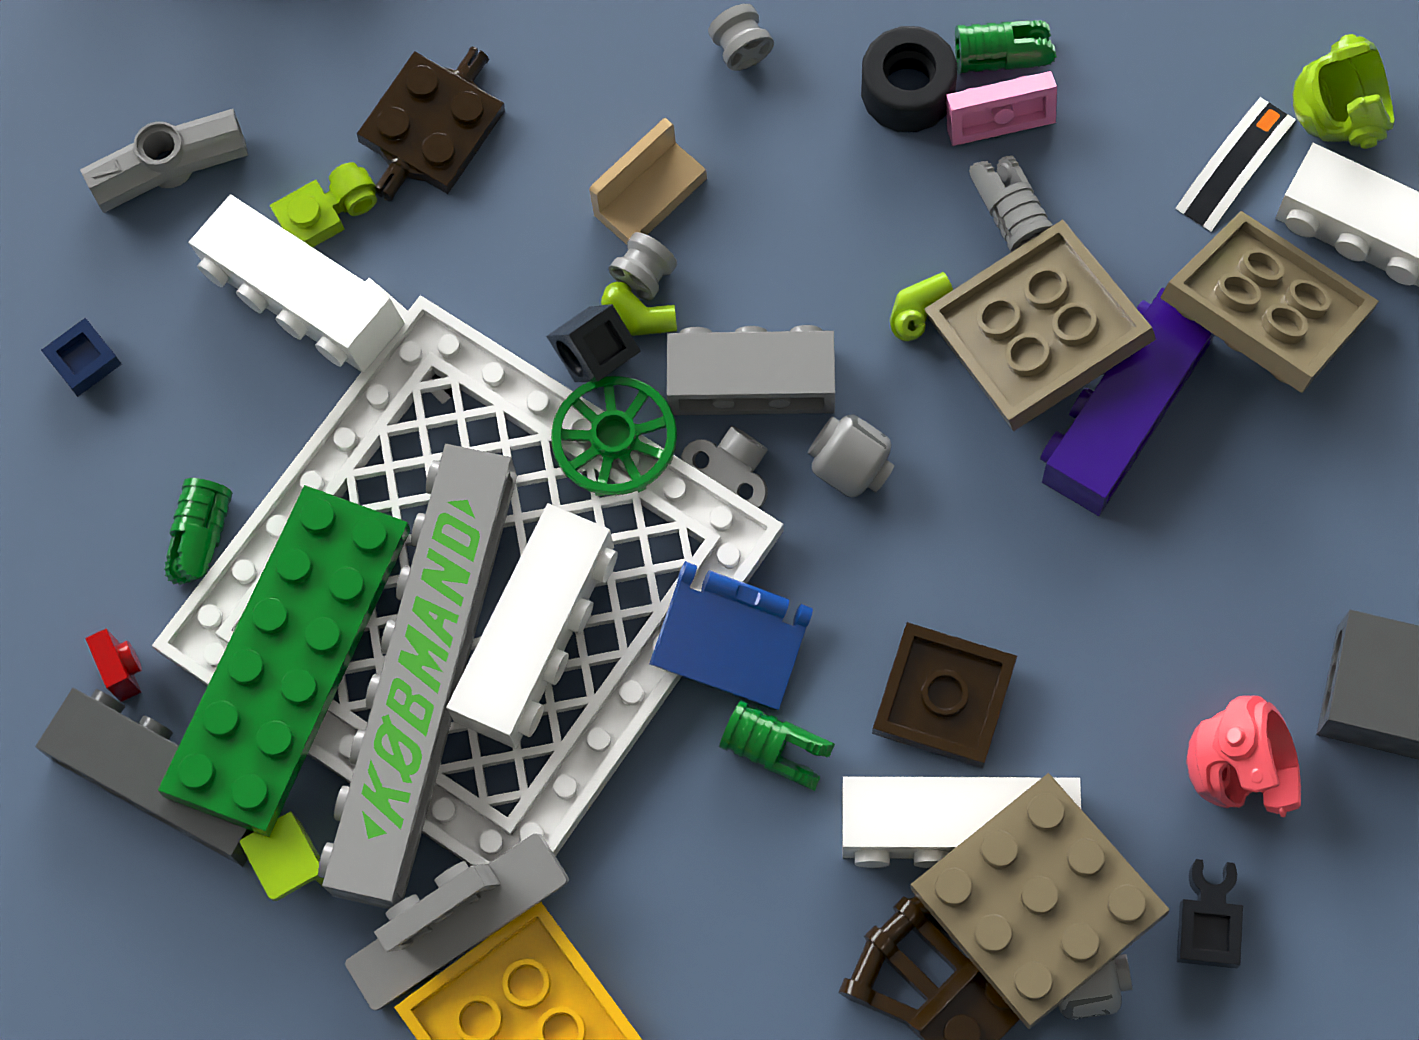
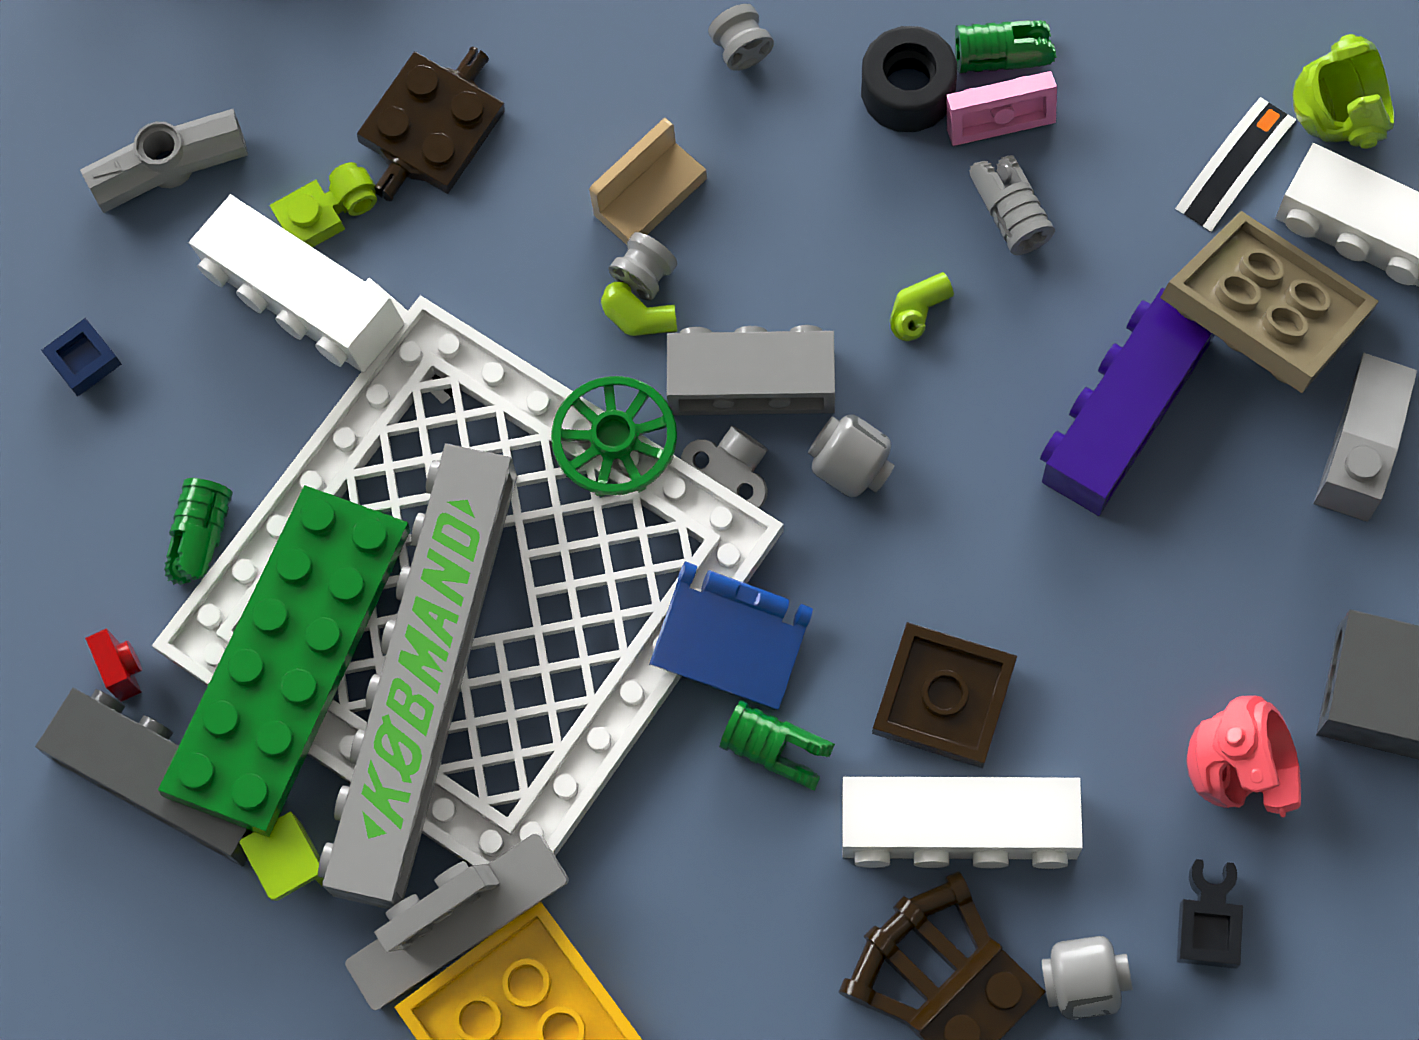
white brick [446,503,618,749] -> none
black brick [546,304,641,382] -> none
dark tan plate [911,772,1170,1030] -> none
dark tan plate [924,219,1156,432] -> none
none -> light grey slope [1313,353,1417,522]

